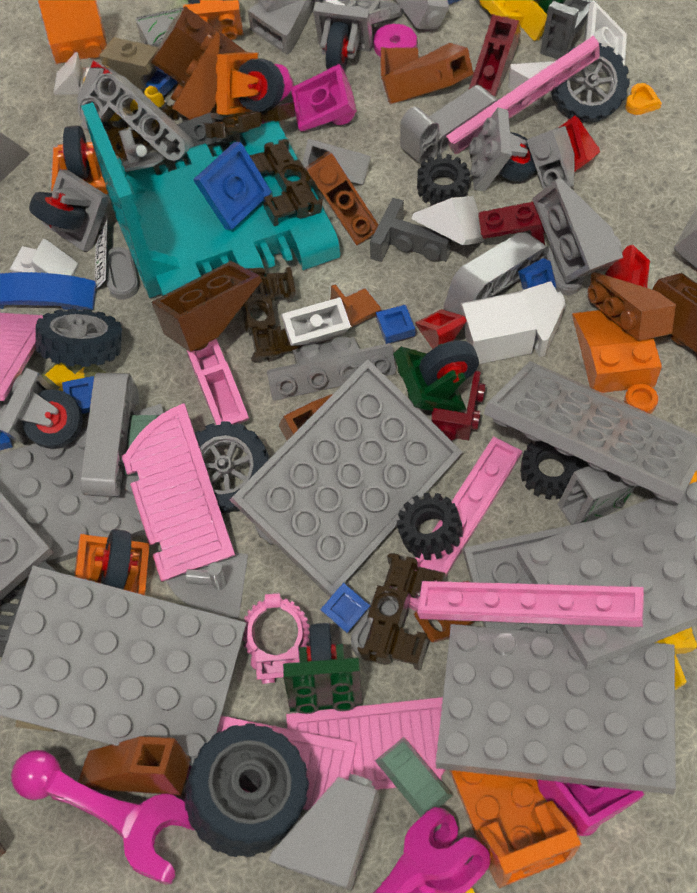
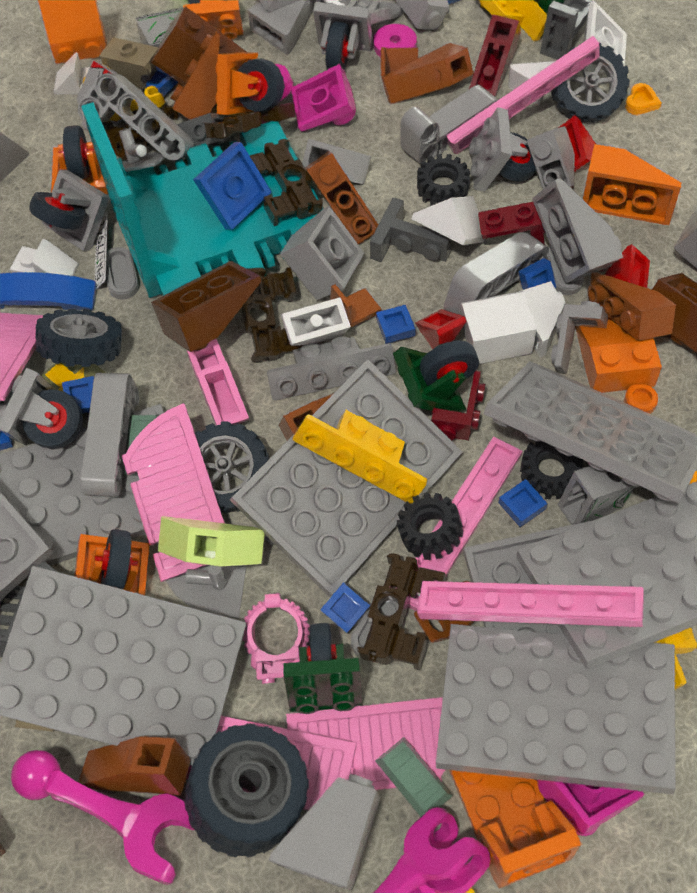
none -> yellowish green slope [158,516,265,566]
none -> light grey slope [280,206,364,300]
none -> yellow bracket [293,410,427,504]
none -> blue plate [498,479,548,527]
none -> light grey bracket [551,301,608,374]
none -> orange slope [583,144,682,226]

